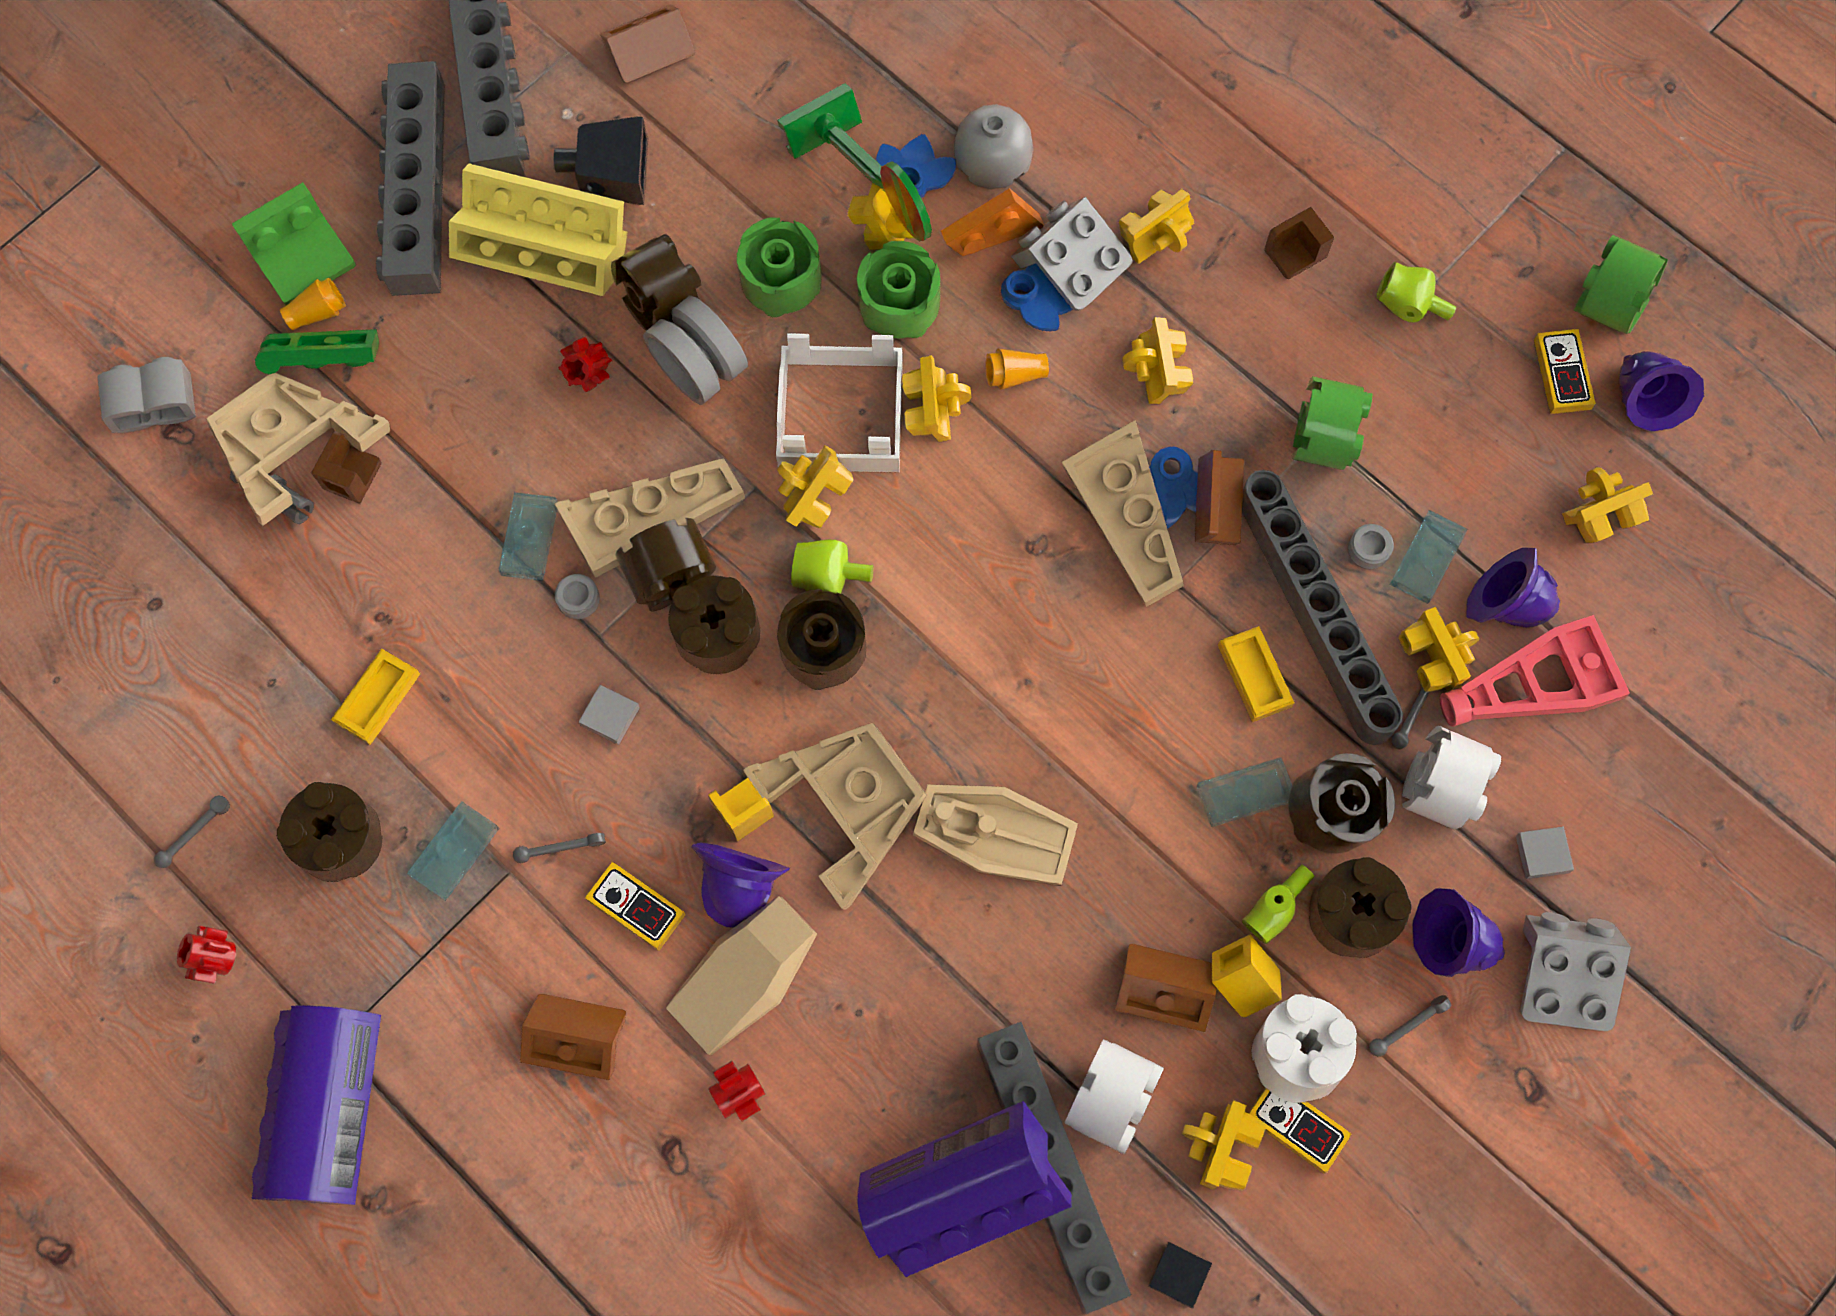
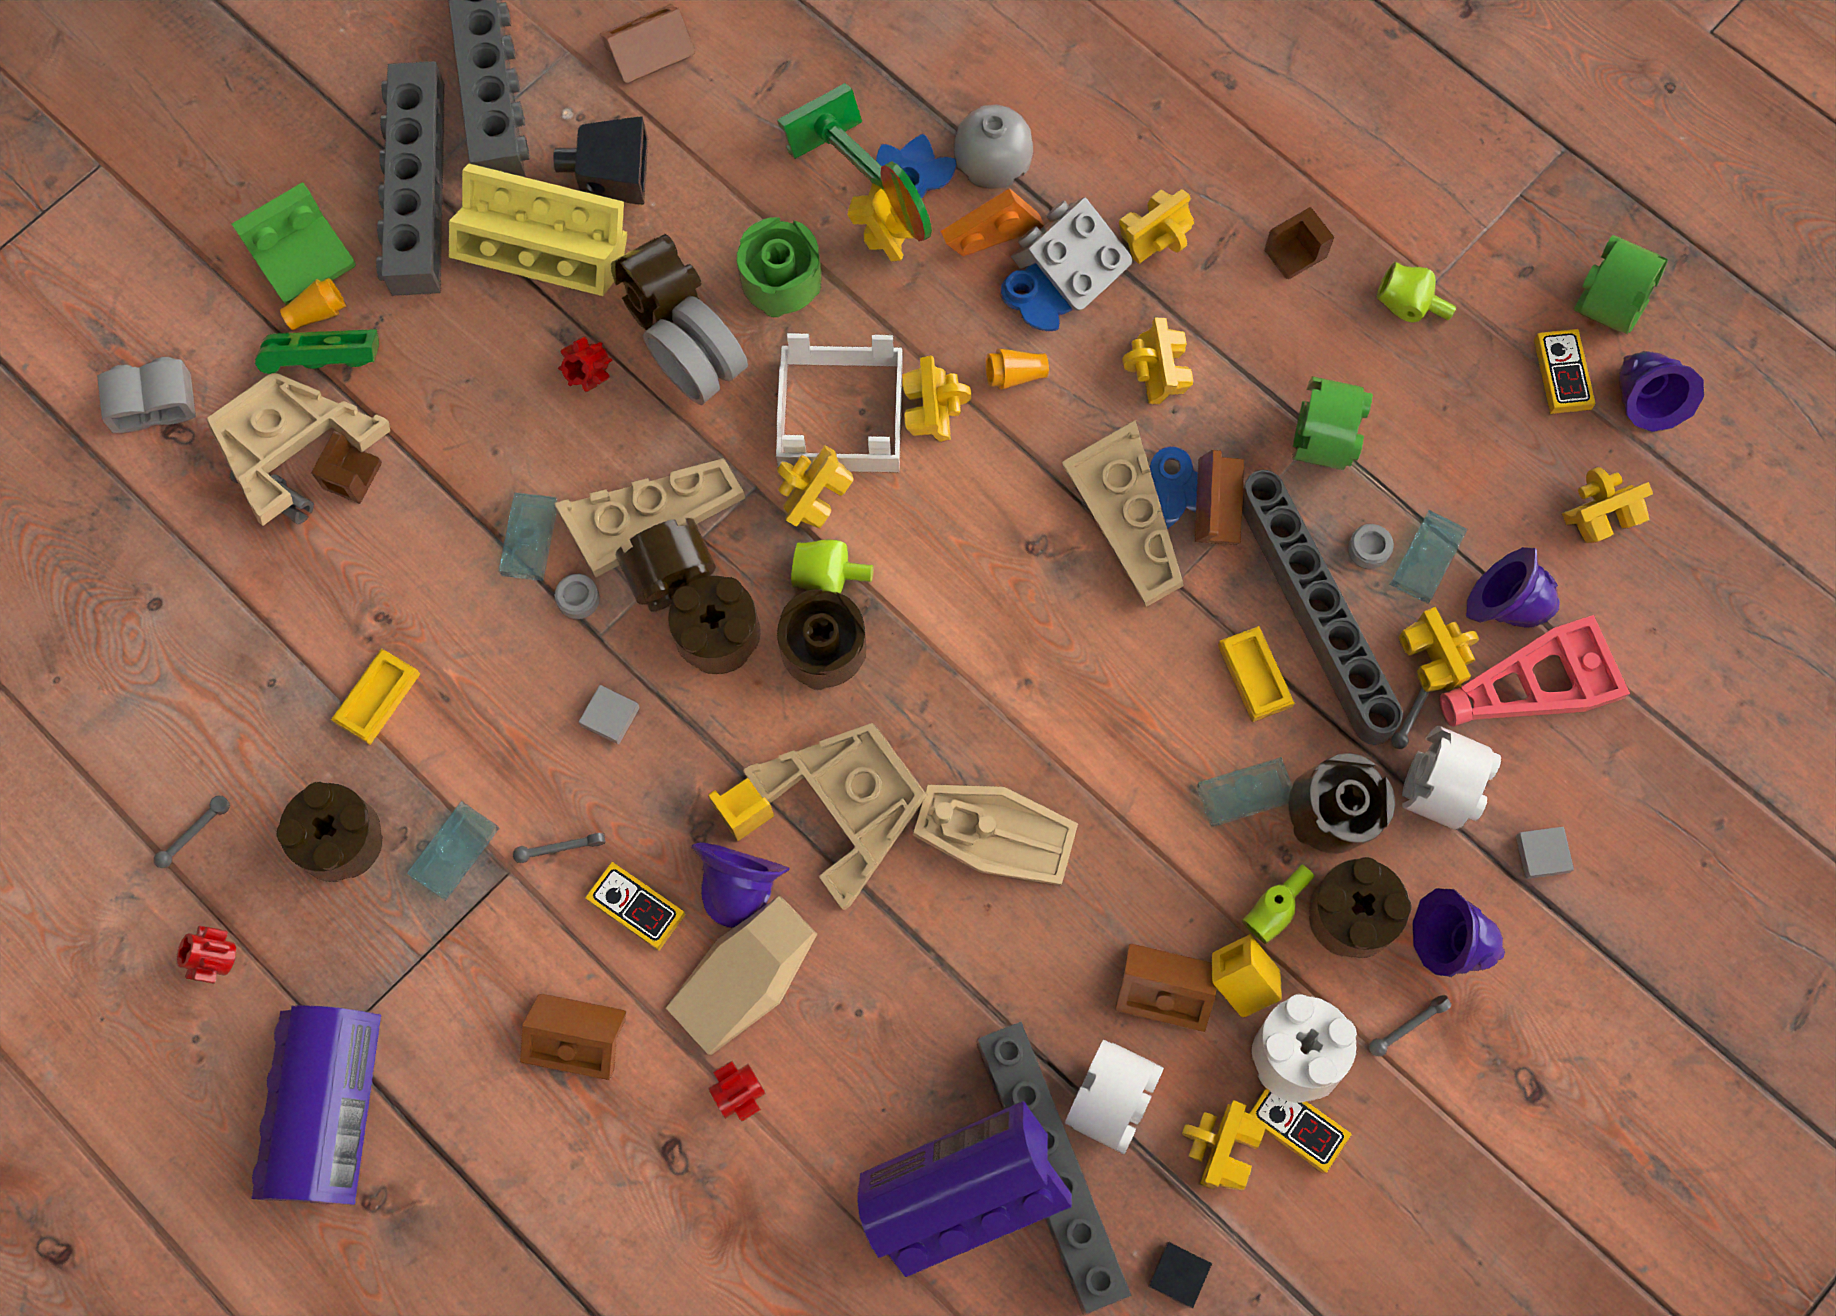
bright green brick [857,241,940,338] -> none
light grey bracket [1520,912,1631,1031] -> none

